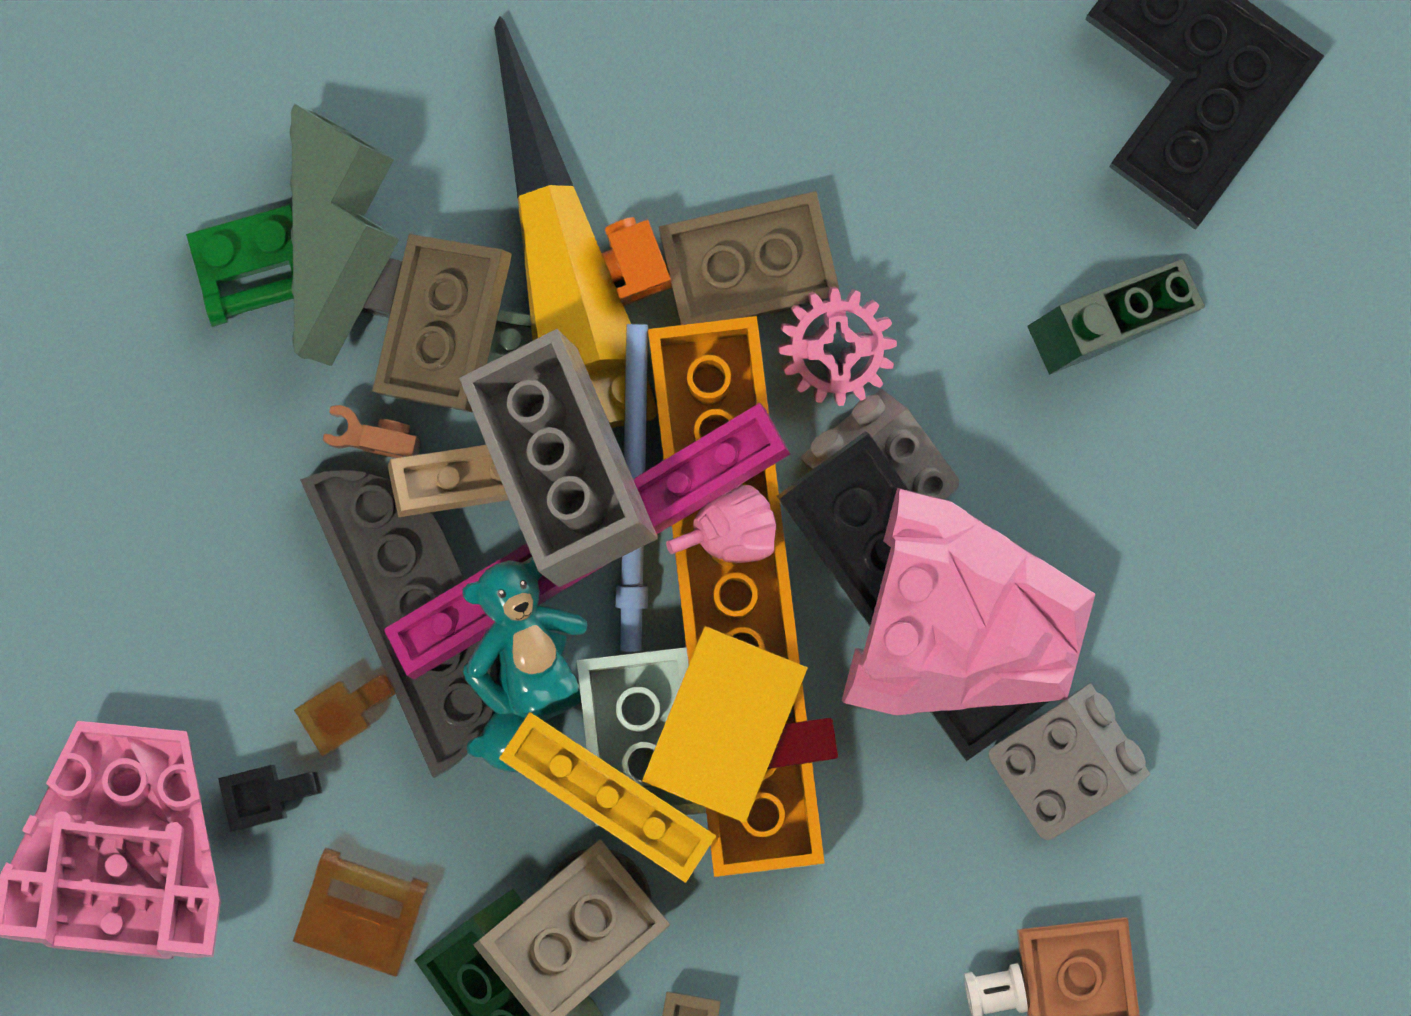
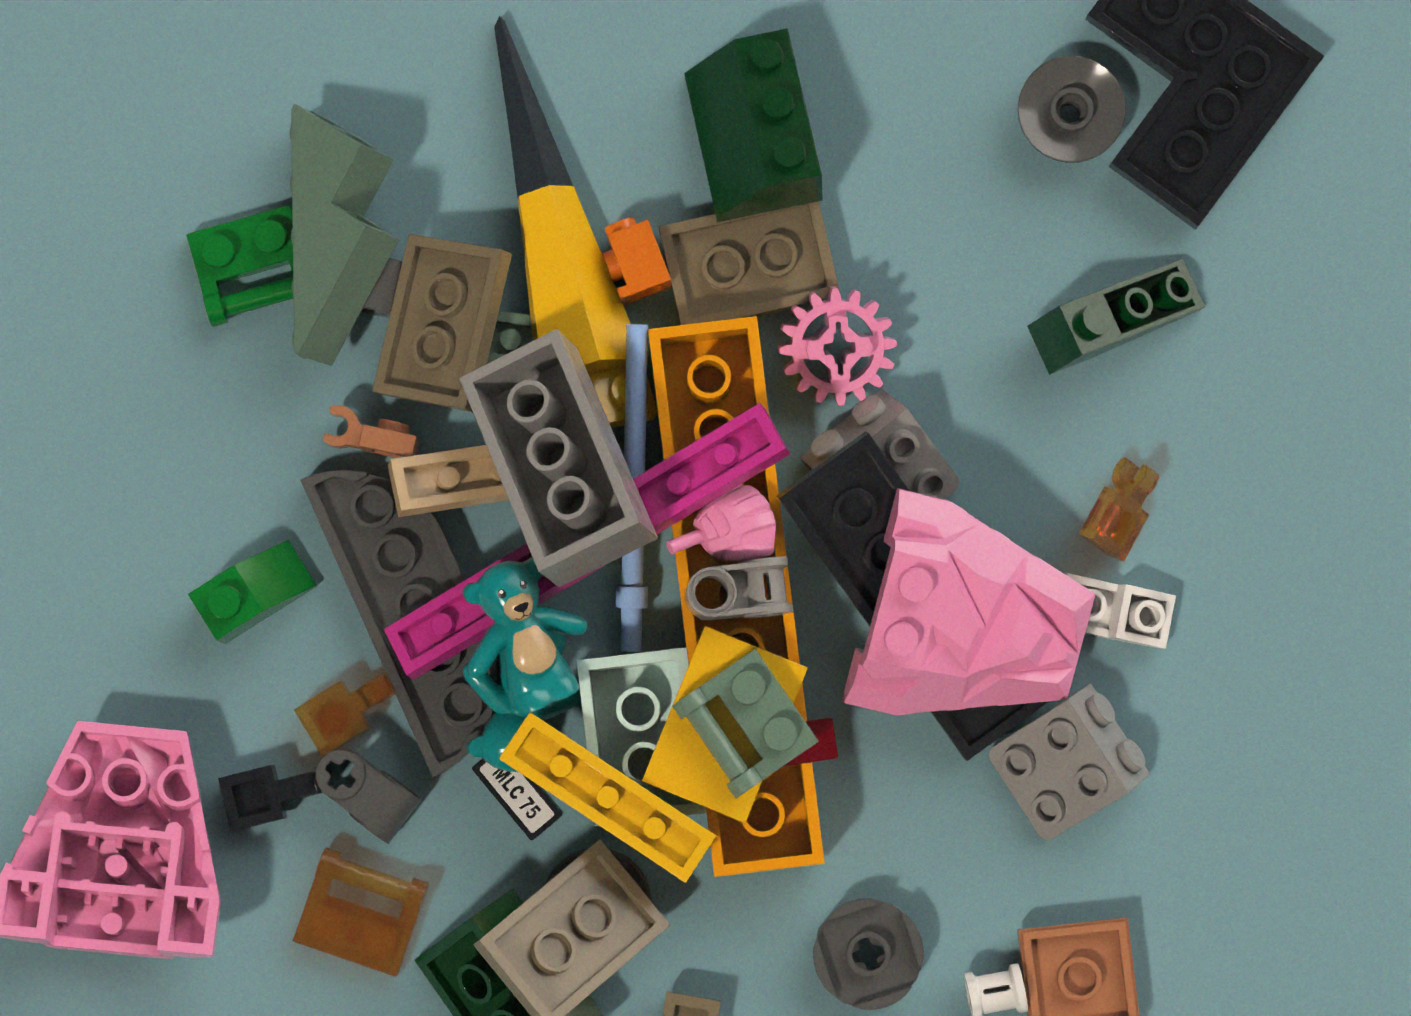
none -> green slope [188,540,317,644]
none -> dark grey piece [316,749,422,844]
none -> sticker [472,759,562,840]
none -> sand green plate [672,649,819,799]
none -> dark green slope [684,28,823,222]
none -> light grey piece [685,557,794,621]
none -> dark grey plate [813,898,924,1010]
none -> dark grey dish [1018,56,1126,163]
none -> white slope [1063,573,1176,649]
none -> clear orange plate [1079,457,1159,562]

